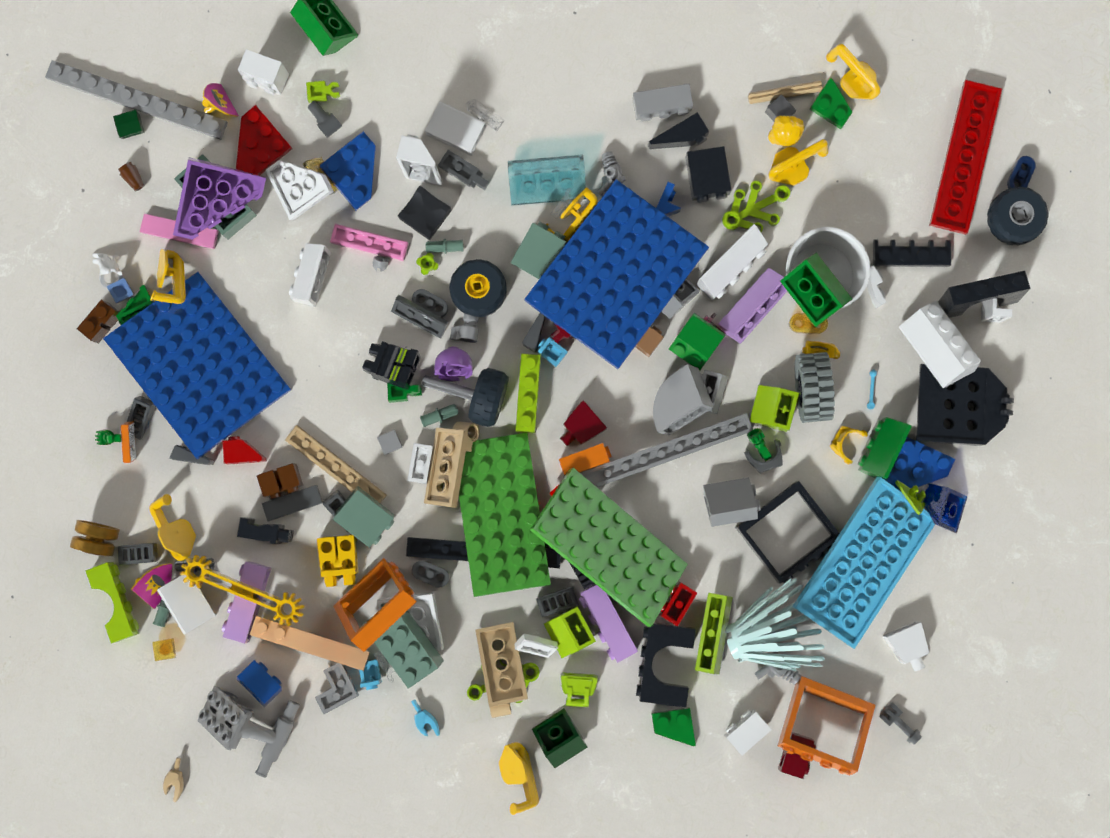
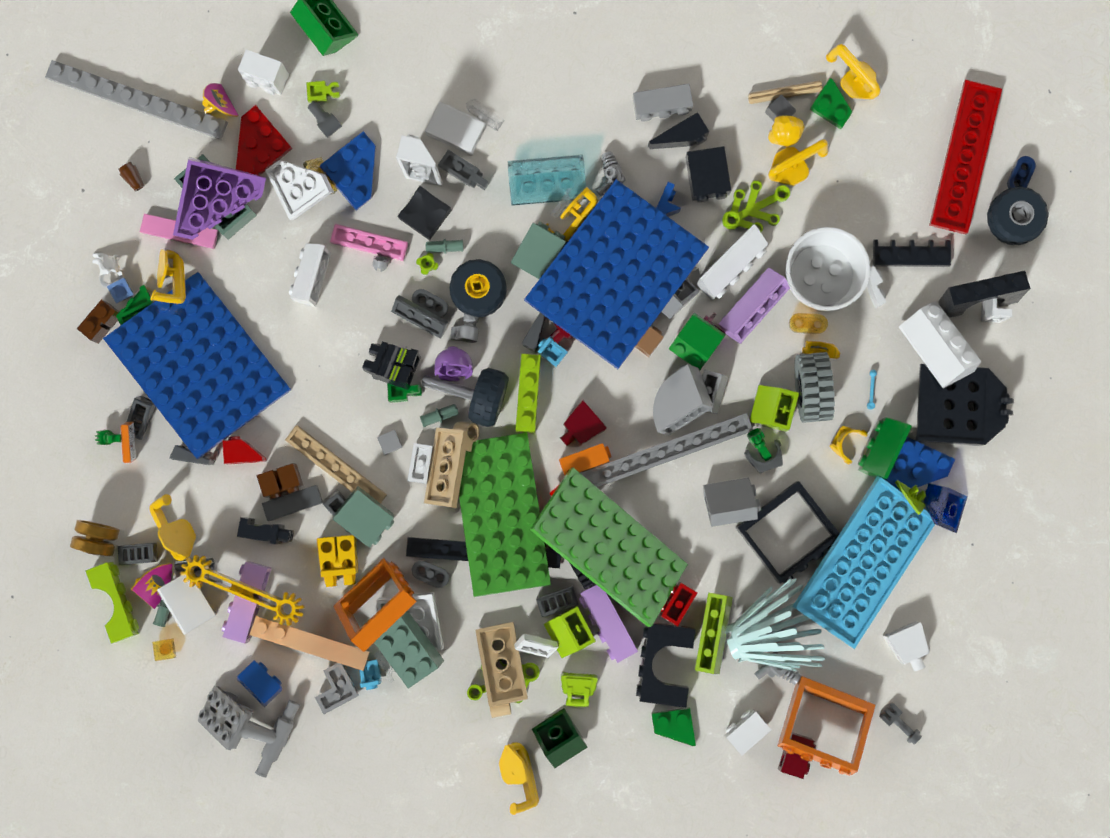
dark green piece [113,110,145,139] -> none
tan hand [163,758,184,802] -> none
medium azure hand [411,699,440,736] -> none
green slope [780,252,852,327] -> none

